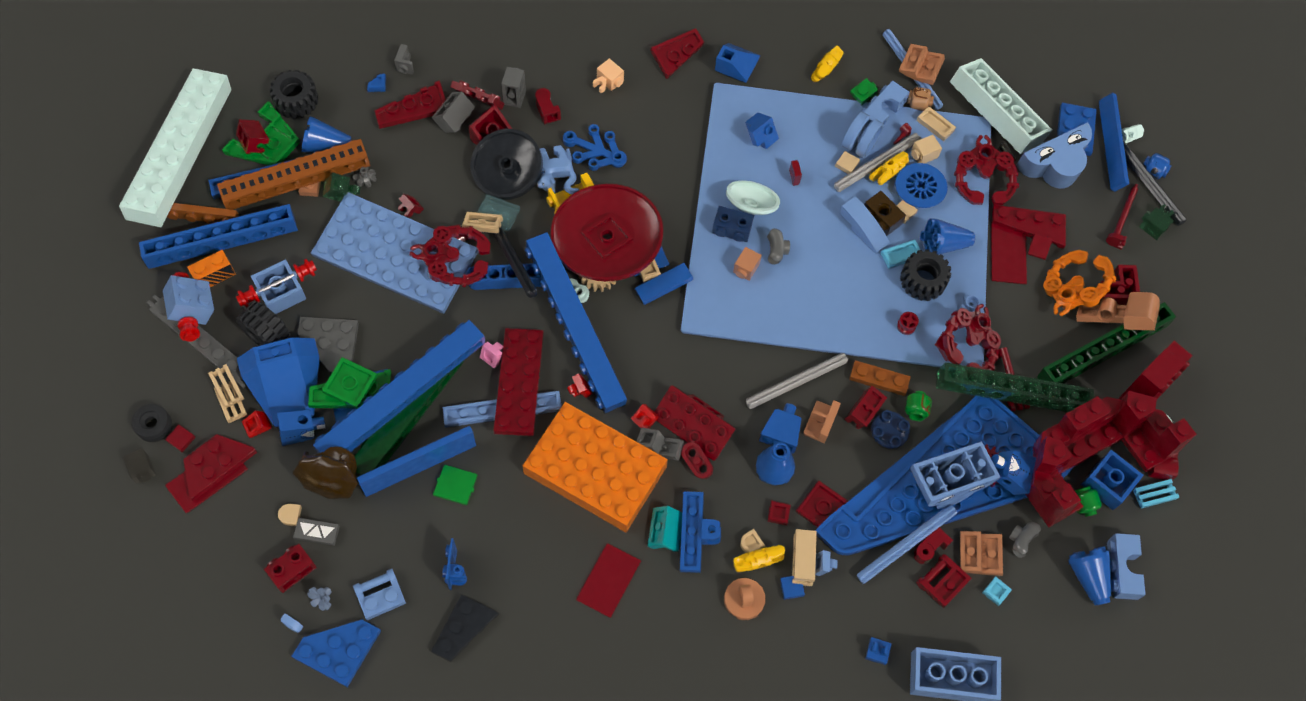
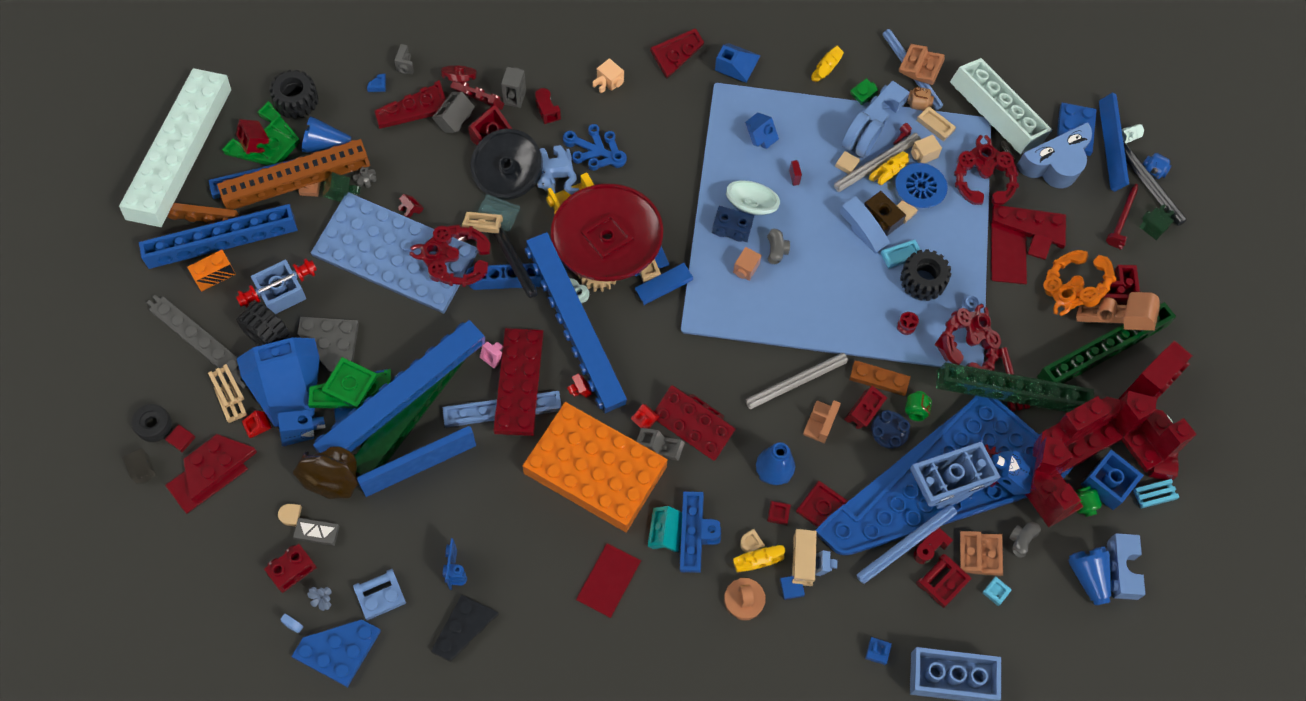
medium blue brick [163,272,214,342] -> none
green piece [433,465,478,506] -> none
dark red plate [681,442,713,479] -> none
blue torso [759,403,801,453] -> none
blue cone [920,218,975,255] -> none
none -> dark red plate [441,65,477,82]

